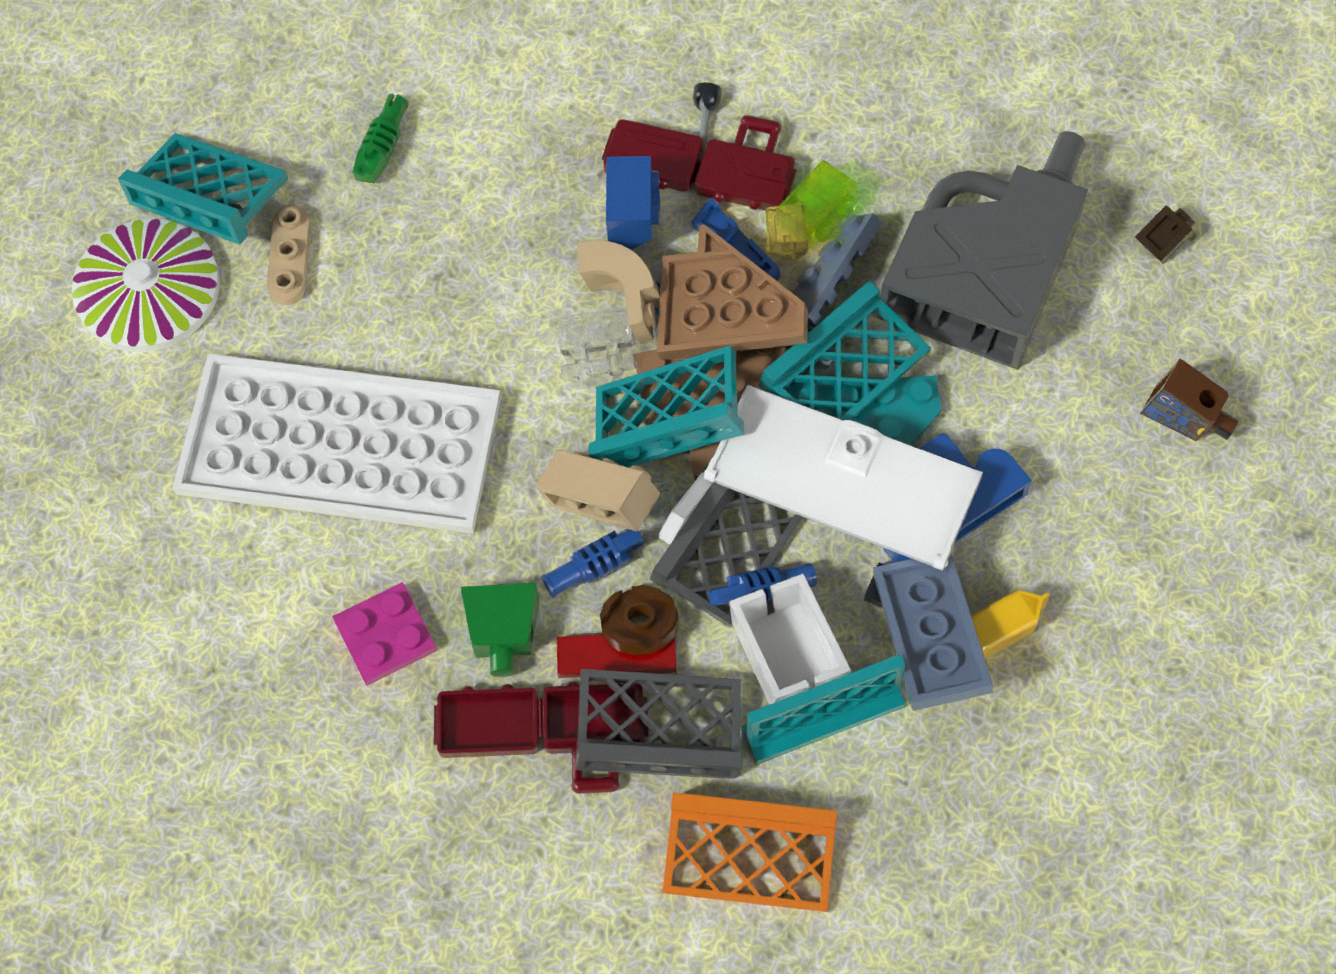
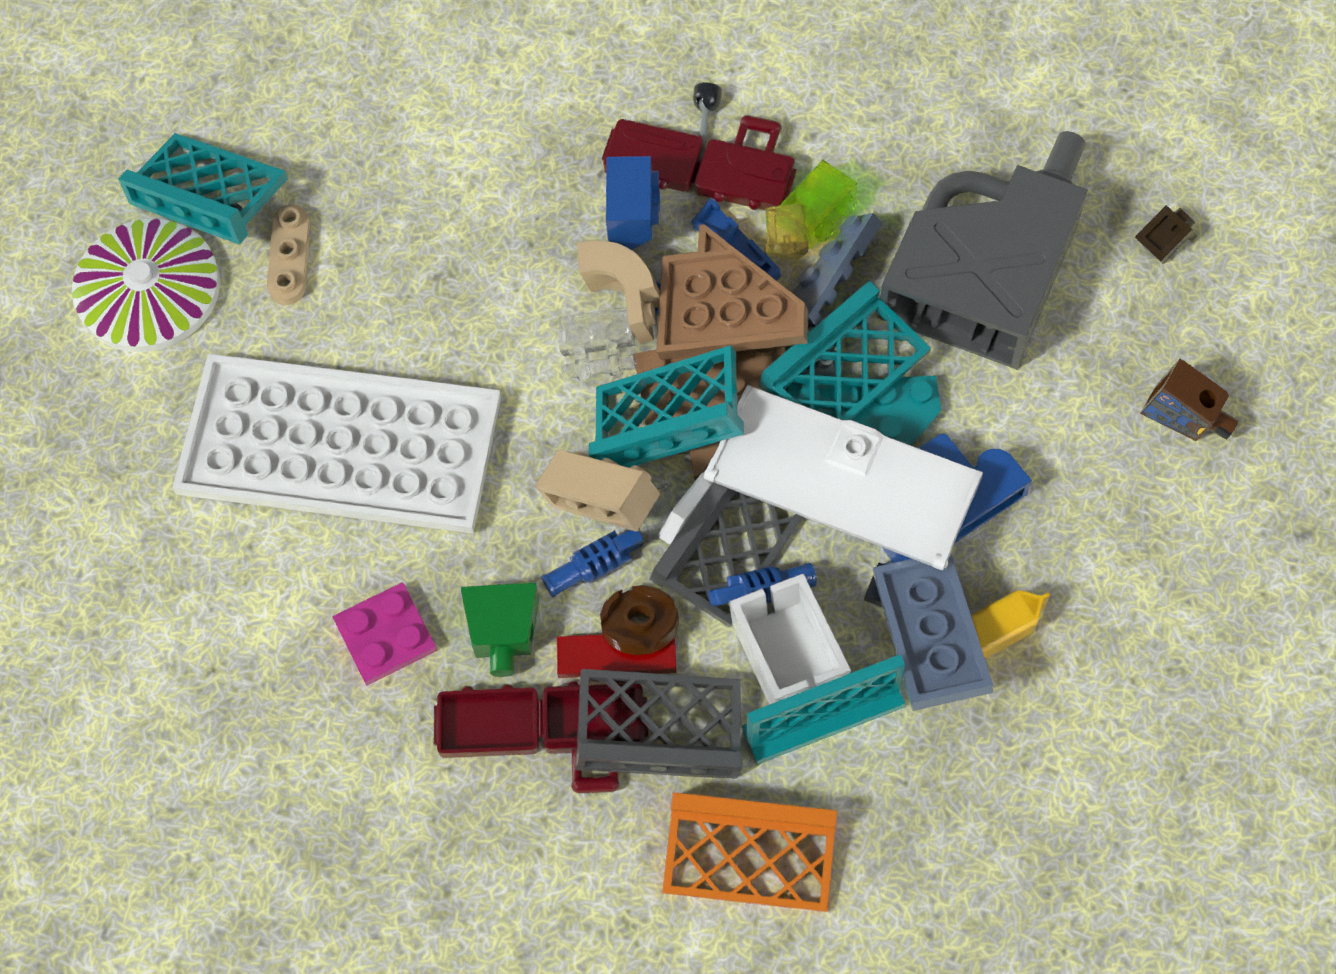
green hinge [352,93,409,183] -> none

